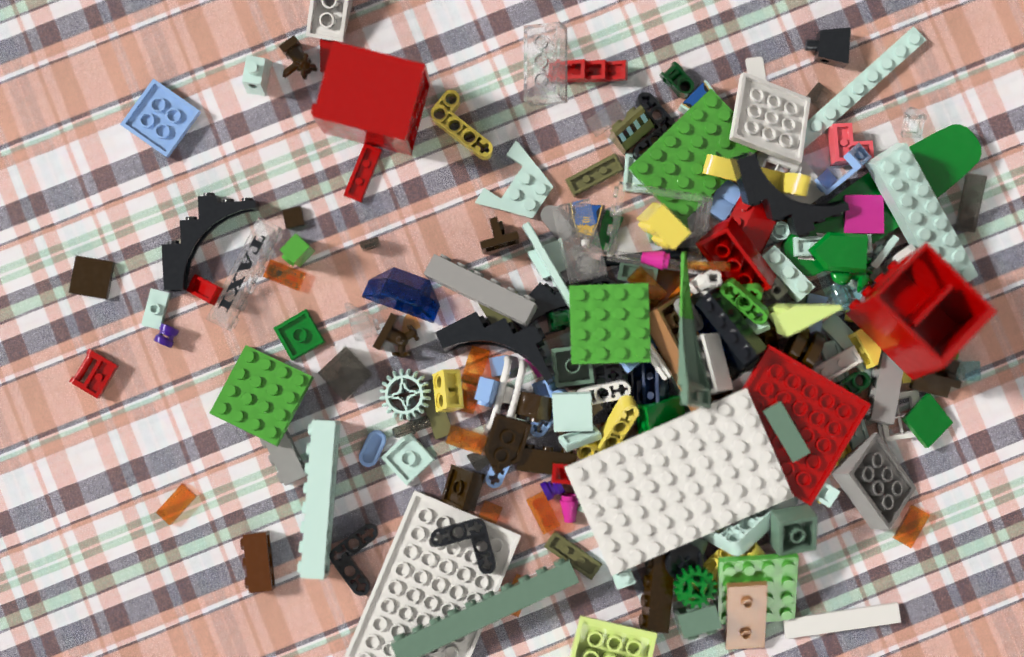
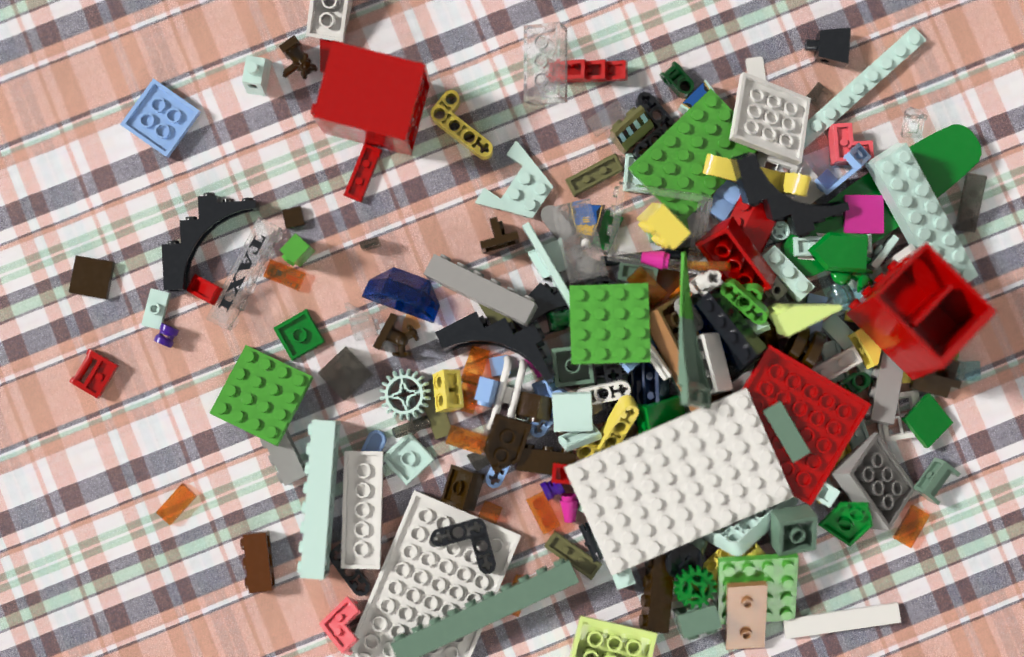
none -> coral panel [319,597,361,655]
none -> white plate [341,451,384,569]
none -> black pin [578,522,604,563]
none -> green tile [818,502,873,546]
none -> sand green panel [913,457,961,505]

